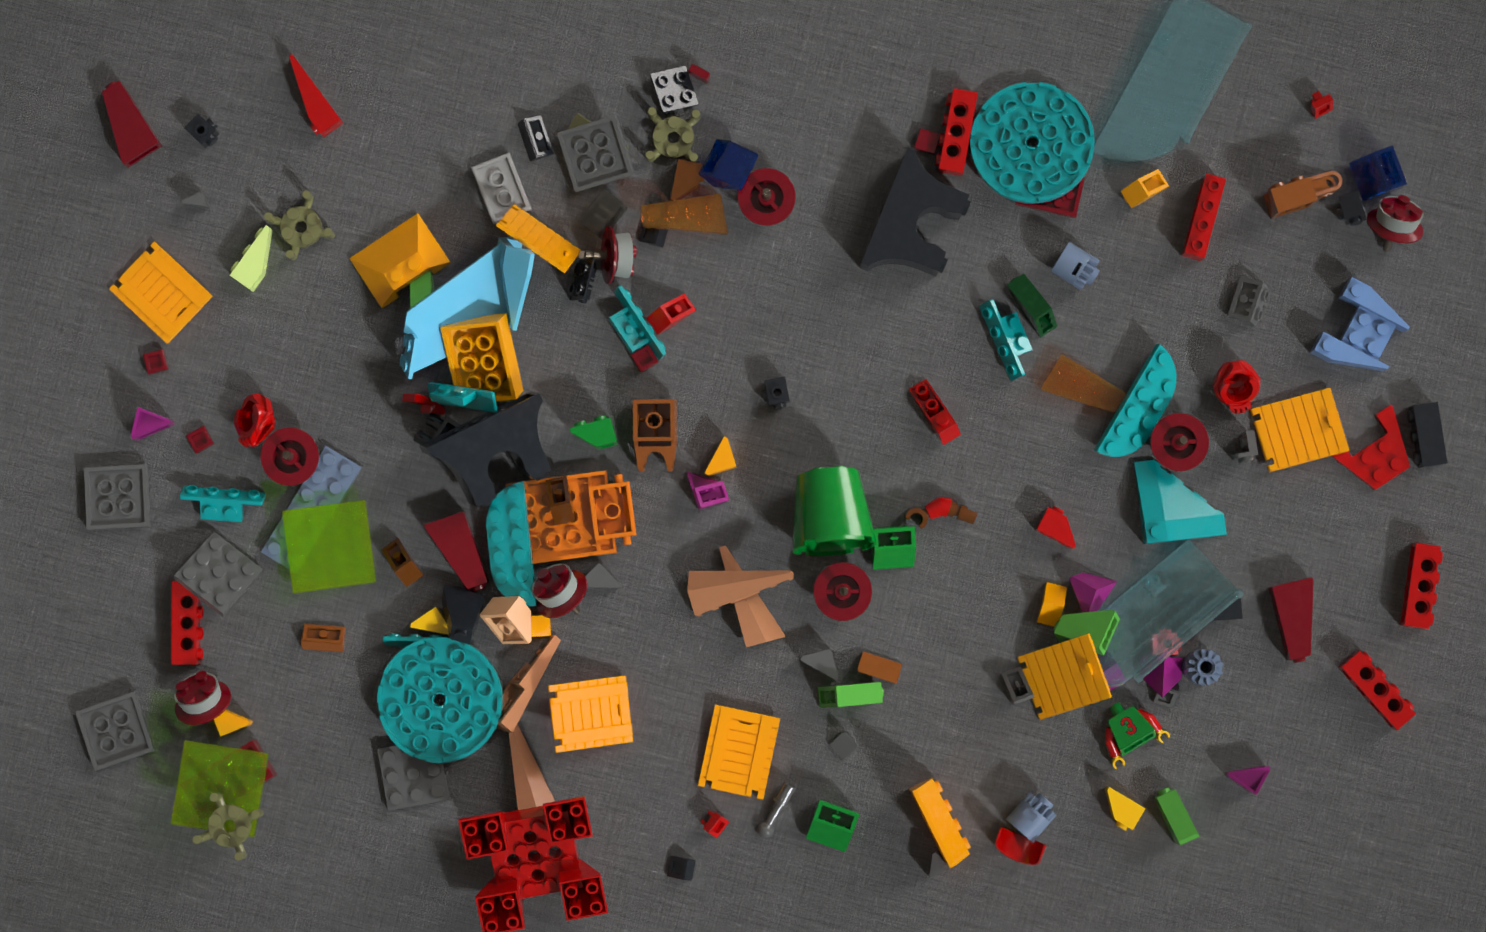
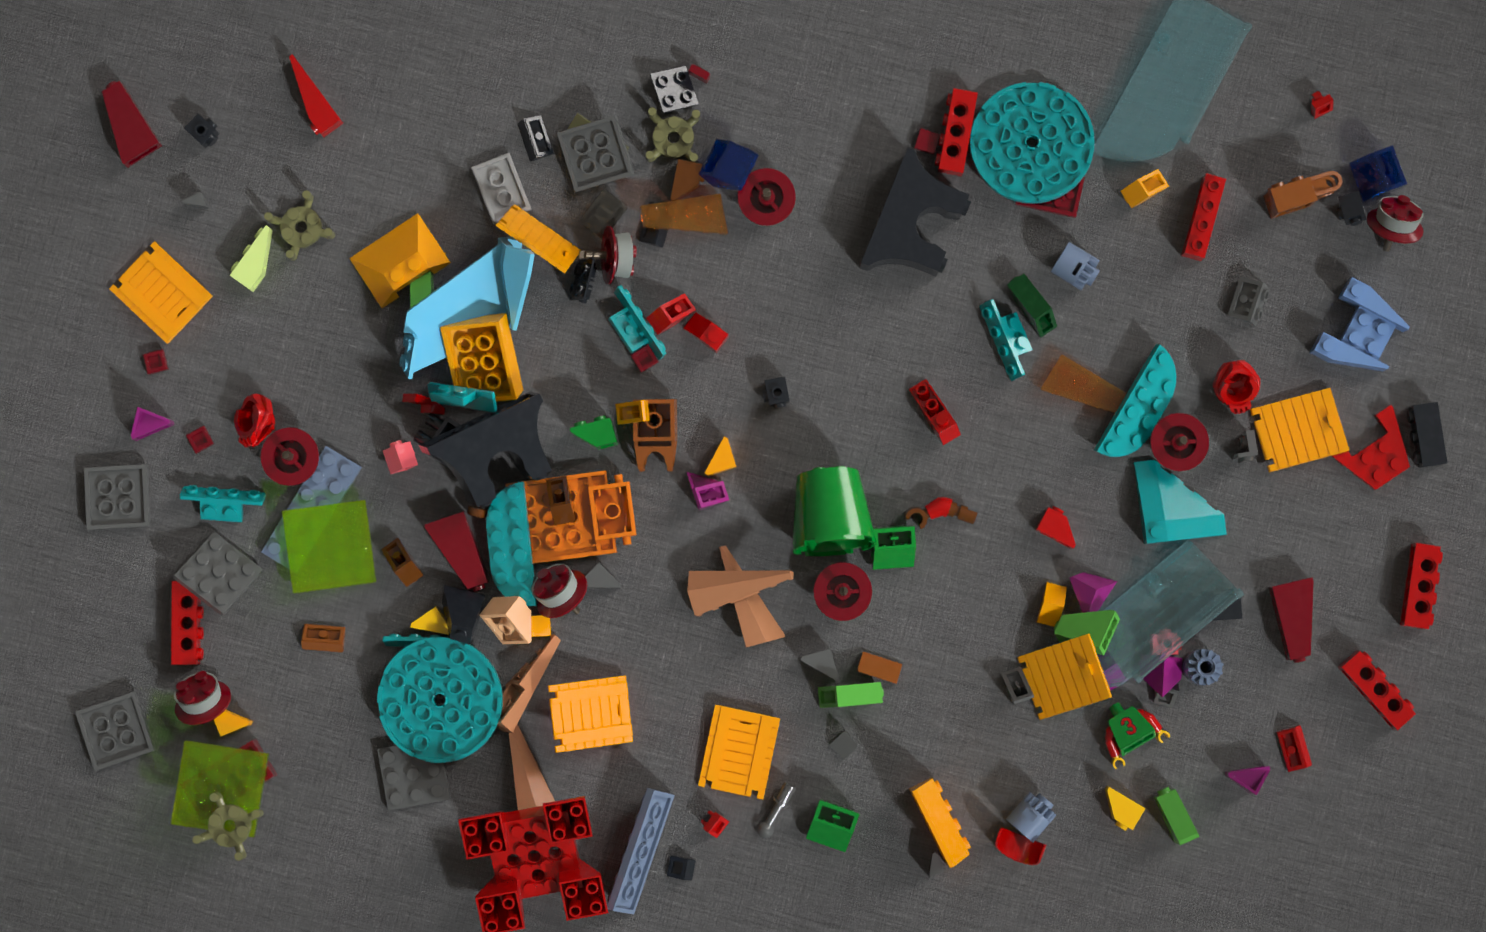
none -> coral brick [383,440,418,474]
none -> reddish brown tile [467,505,488,518]
none -> sand blue plate [607,788,675,914]
none -> light orange slope [615,400,650,425]
none -> red slope [683,312,729,353]
none -> red slope [1277,725,1312,772]

